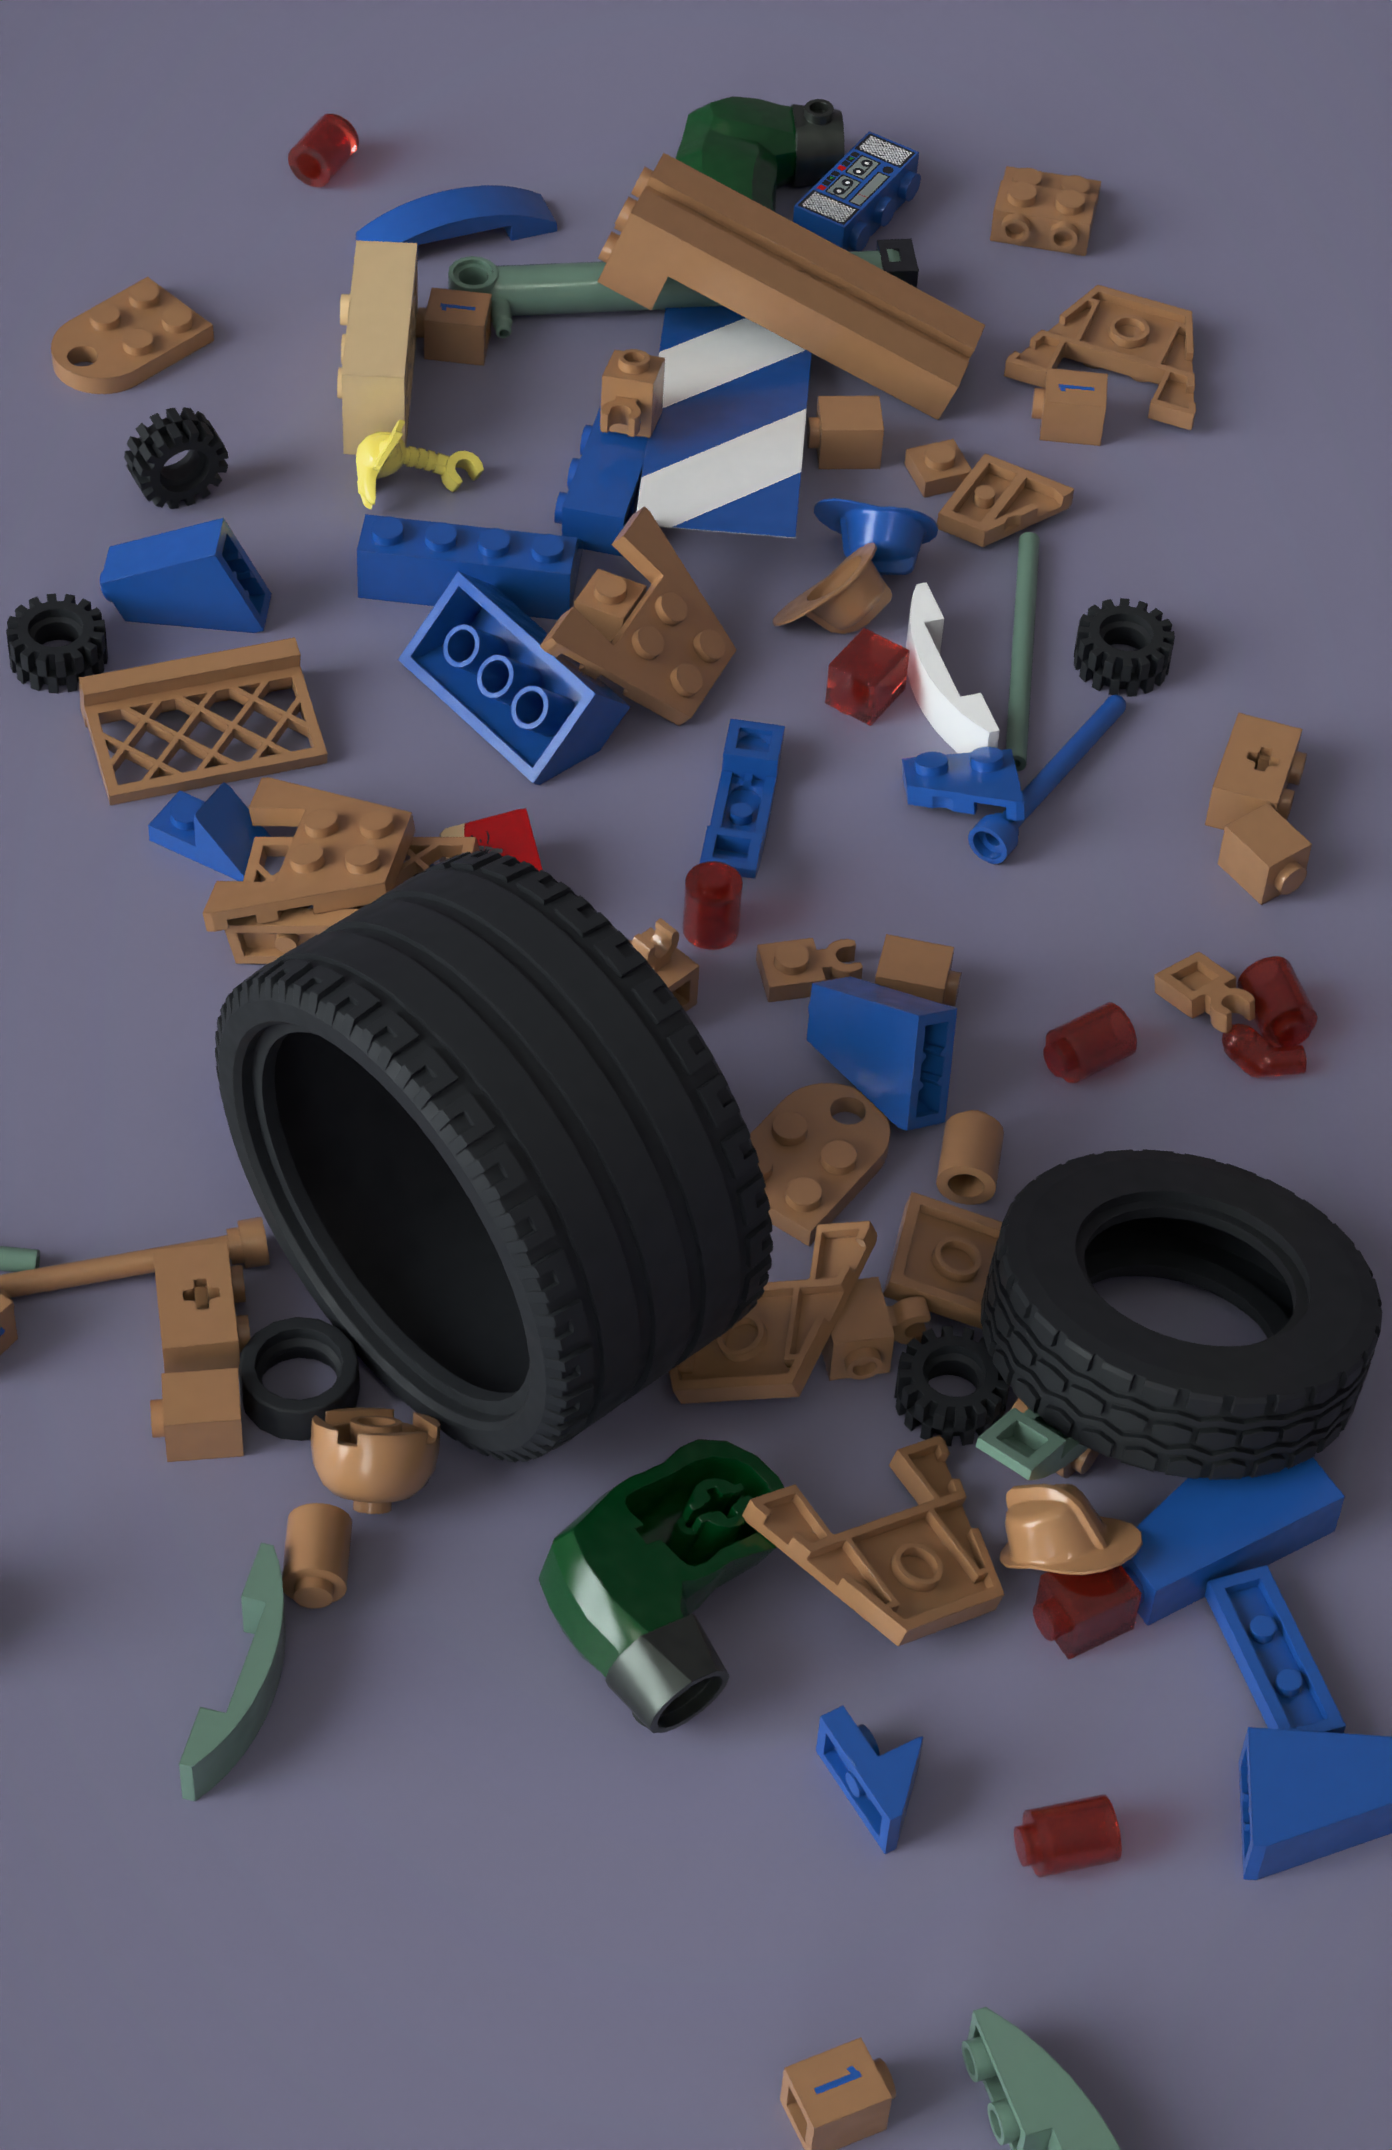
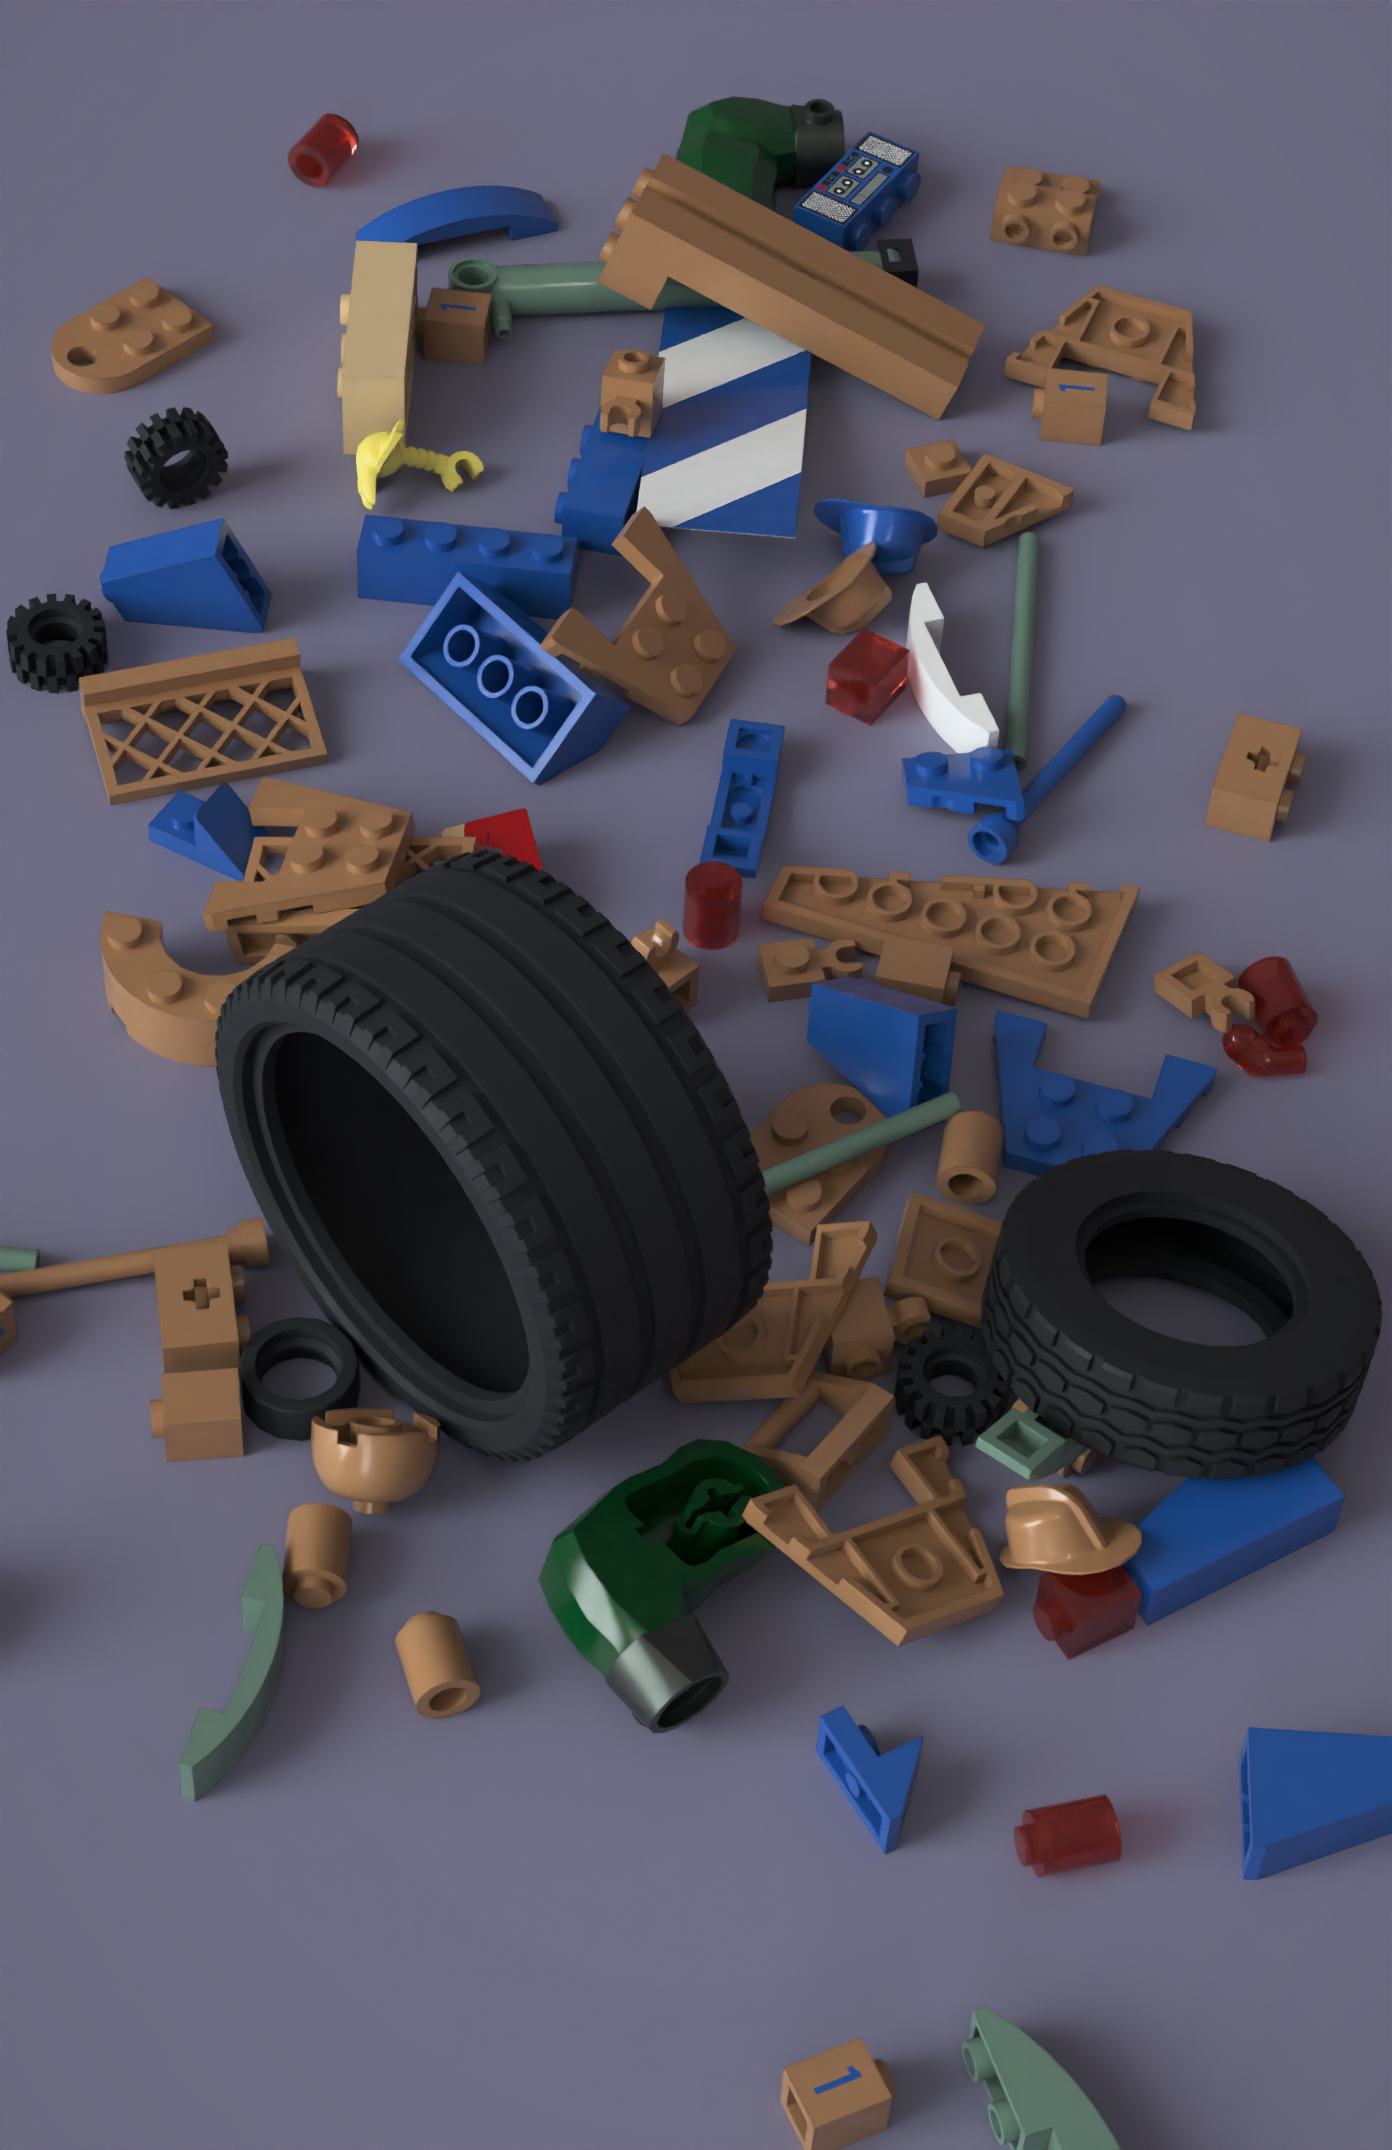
medium nougat brick [574,568,647,642] -> none
medium nougat brick [807,396,884,469] -> none
clear red brick [1043,1002,1137,1084] -> none
black tyre [1073,598,1175,697] -> none
blue plate [1204,1565,1346,1733] -> none
medium nougat brick [1218,803,1312,905] -> none
none -> medium nougat brick [100,911,295,1067]
none -> medium nougat brick [395,1611,480,1719]
none -> medium nougat tile [741,1371,895,1513]
none -> medium nougat wing [762,865,1140,1020]
none -> sand green piece [762,1091,961,1195]
none -> blue wing [992,1010,1217,1176]

